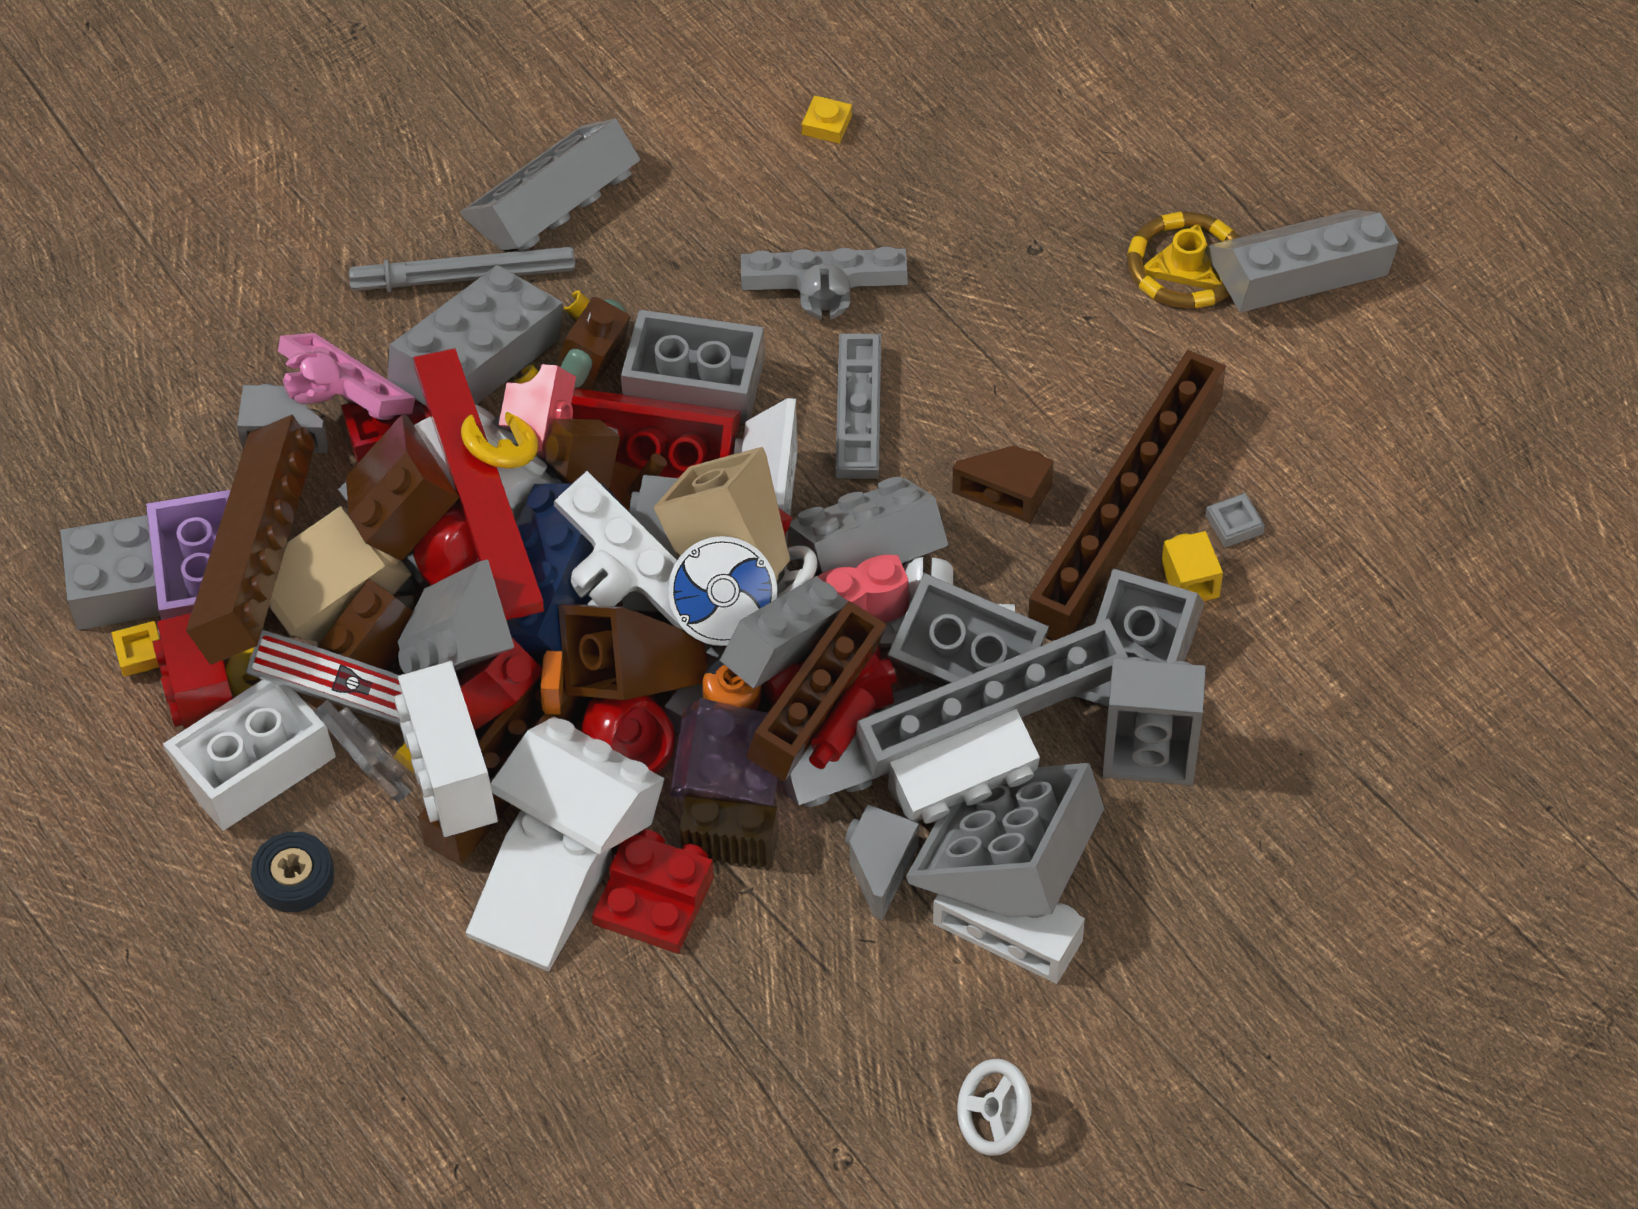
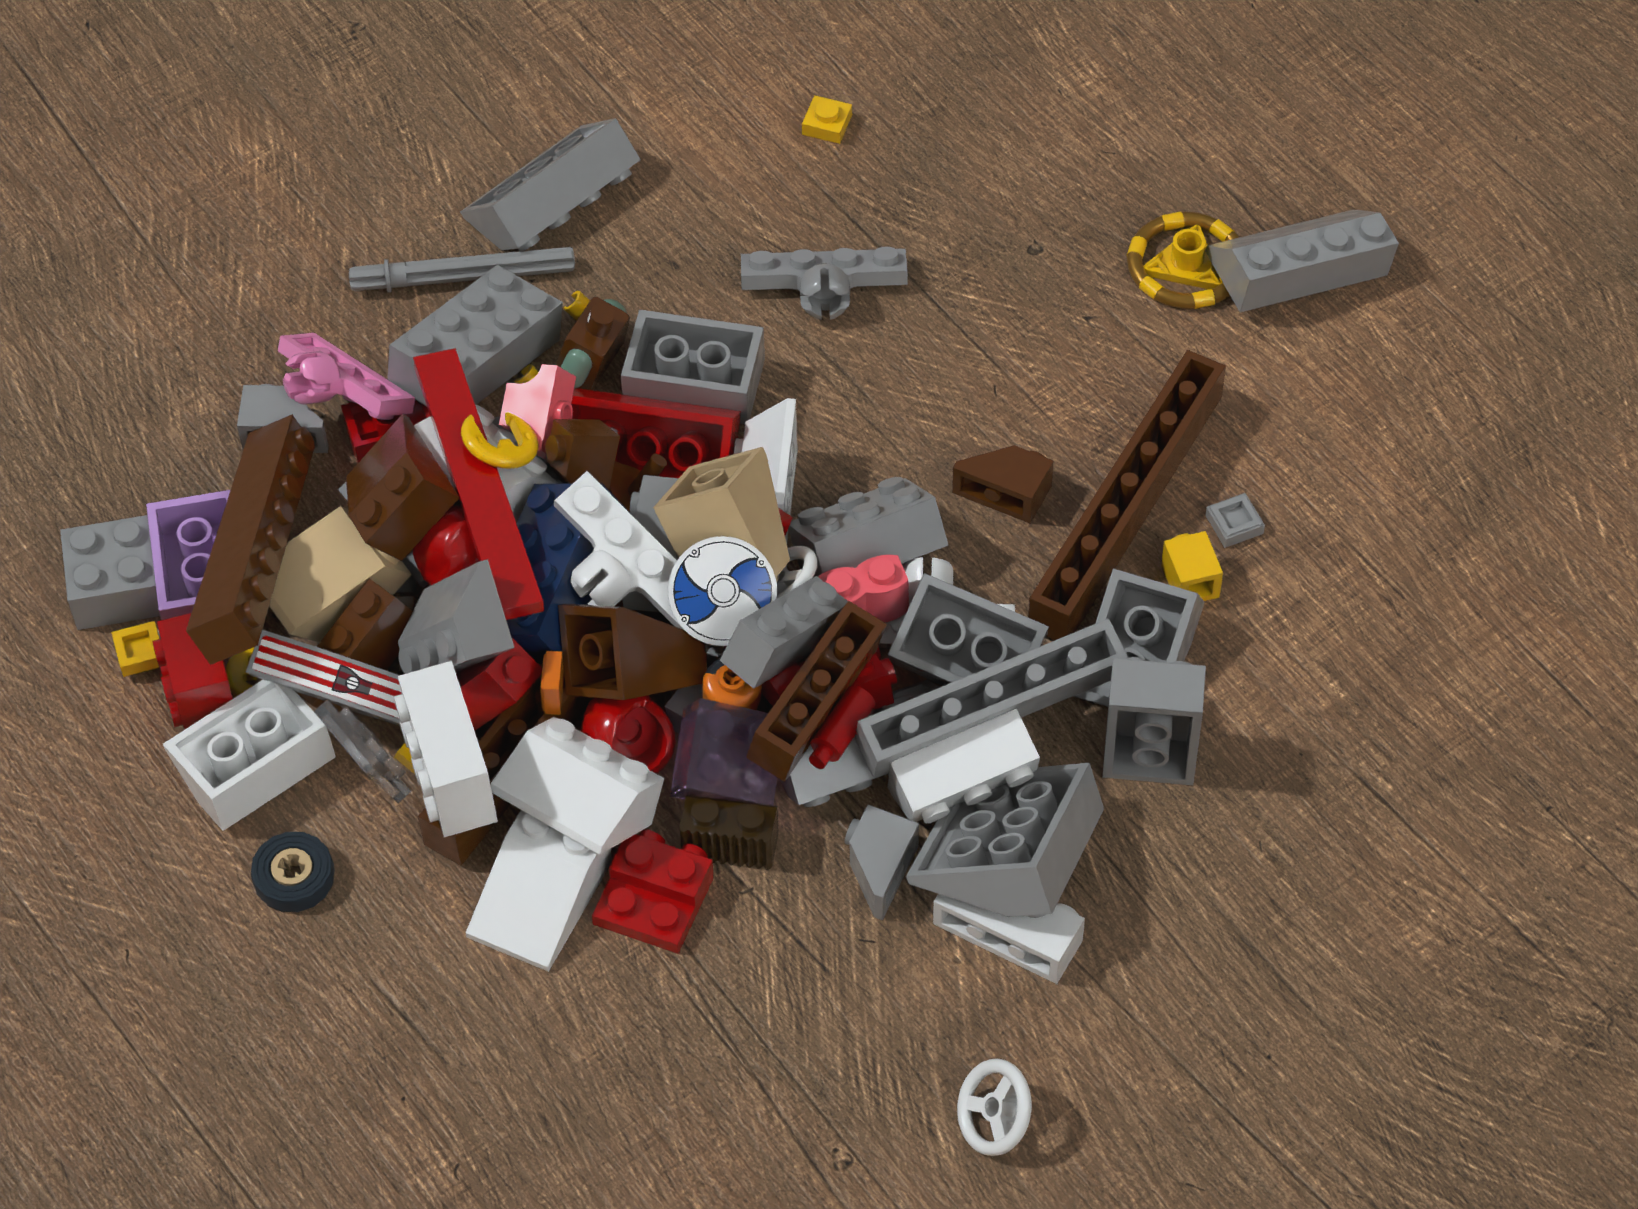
light grey plate [836,334,881,479] -> none

